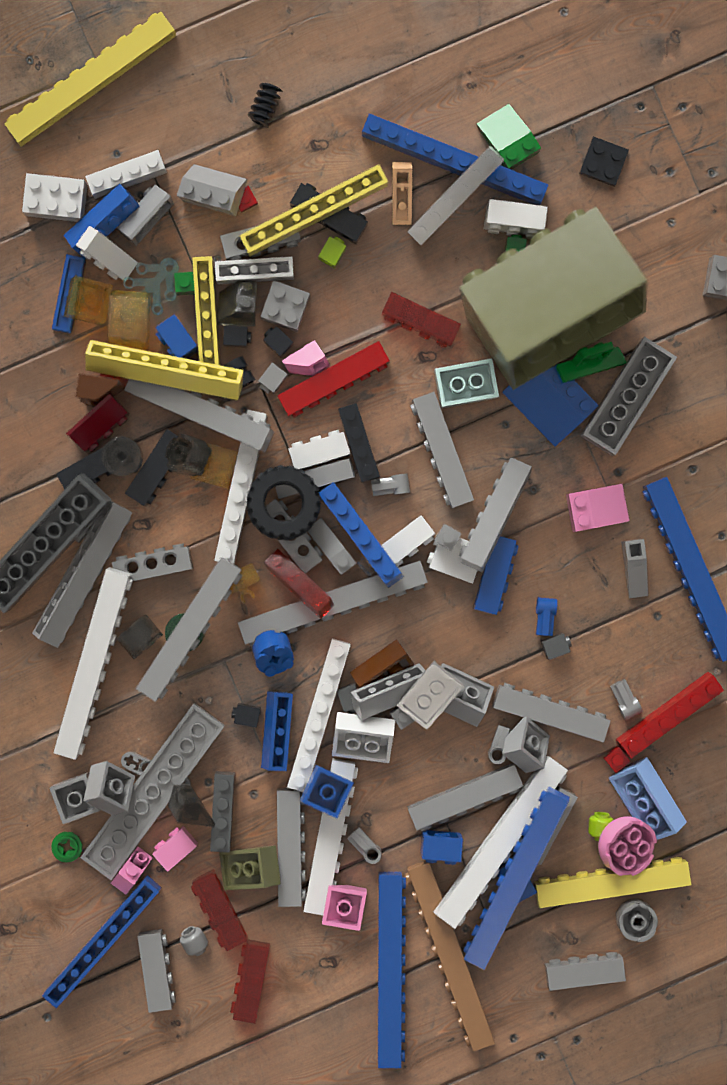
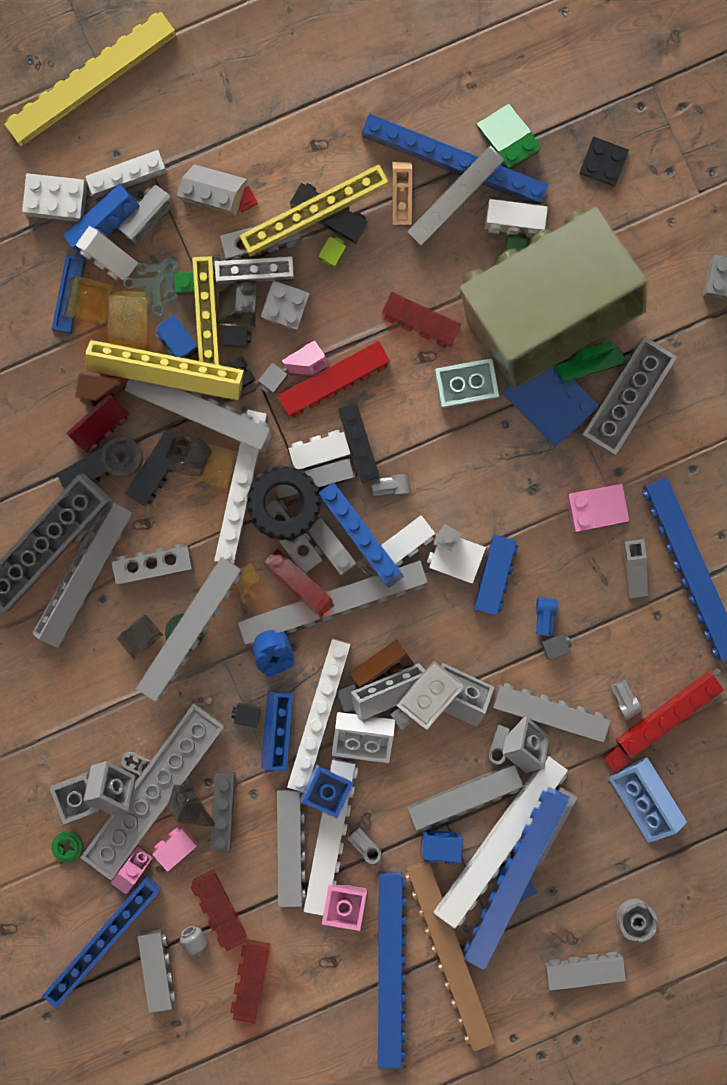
white brick [54,567,133,760] -> none
olive slope [219,845,281,890] -> none
black piece [248,83,283,128] -> none
black brick [263,326,294,358] -> none
light grey brick [410,392,474,508] -> none
light grey brick [459,458,532,572] -> none
light yellow brick [534,857,691,908] -> none
lime head [588,812,613,841] -> none
bright pink cylinder [598,816,657,876] -> none

